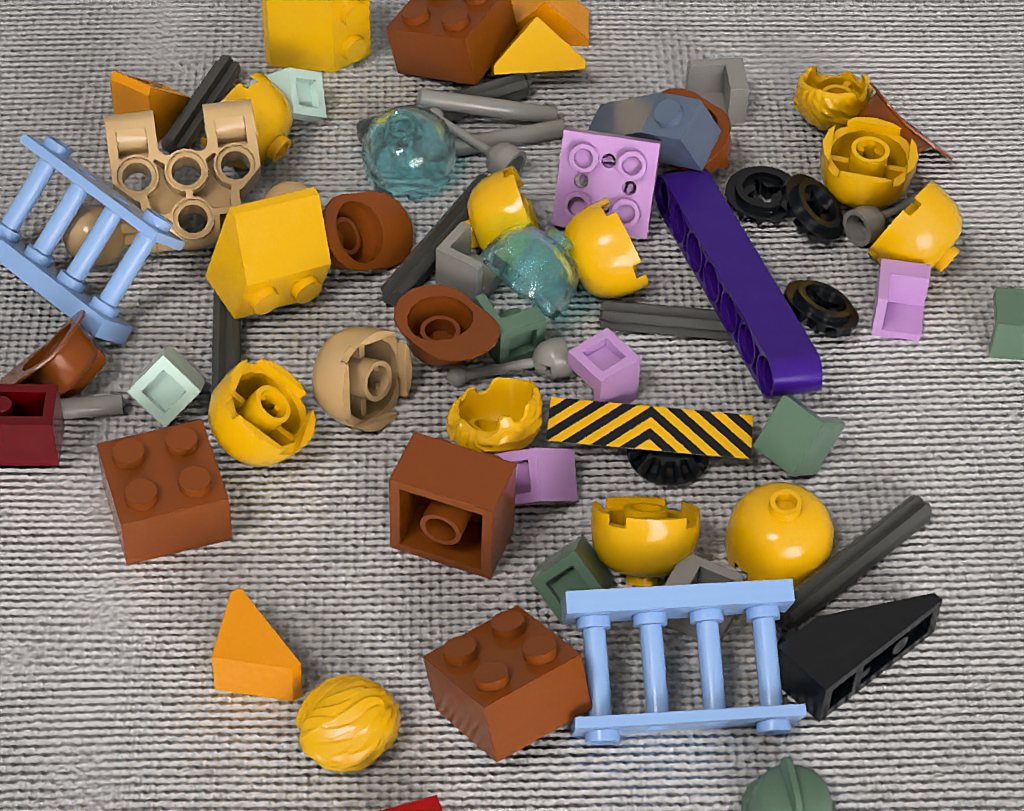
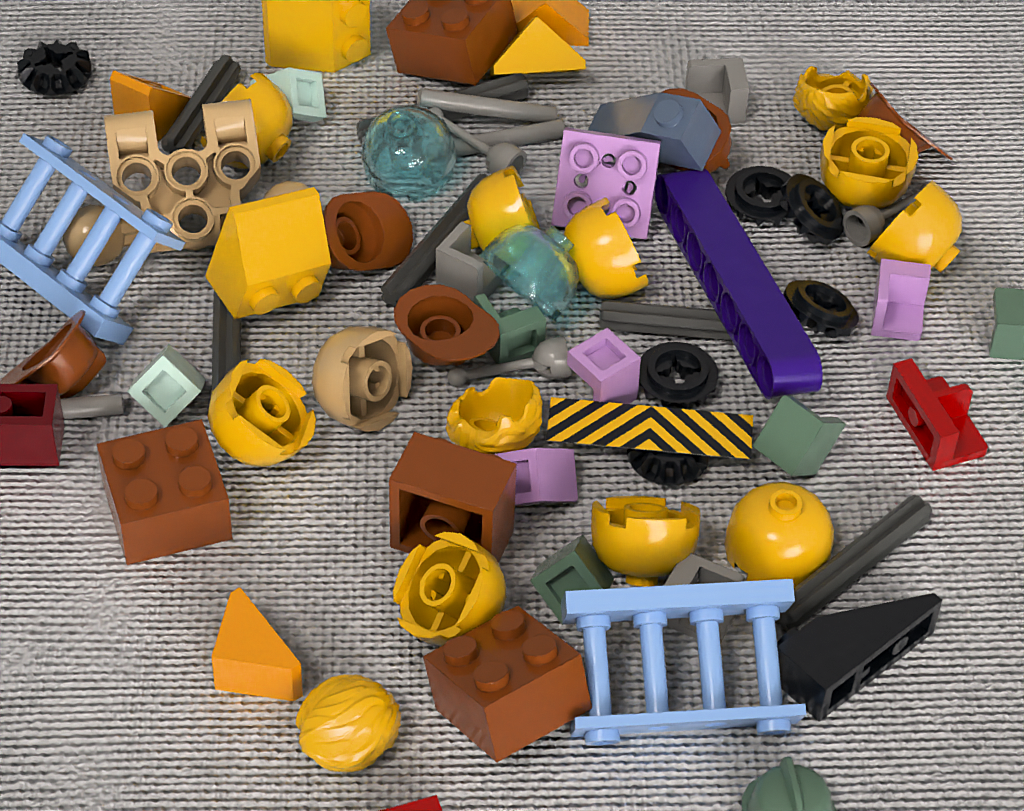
none -> black gear [17,39,92,96]
none -> yellow cylinder [393,532,506,646]
none -> black gear [639,342,718,409]
none -> red panel [886,358,988,471]

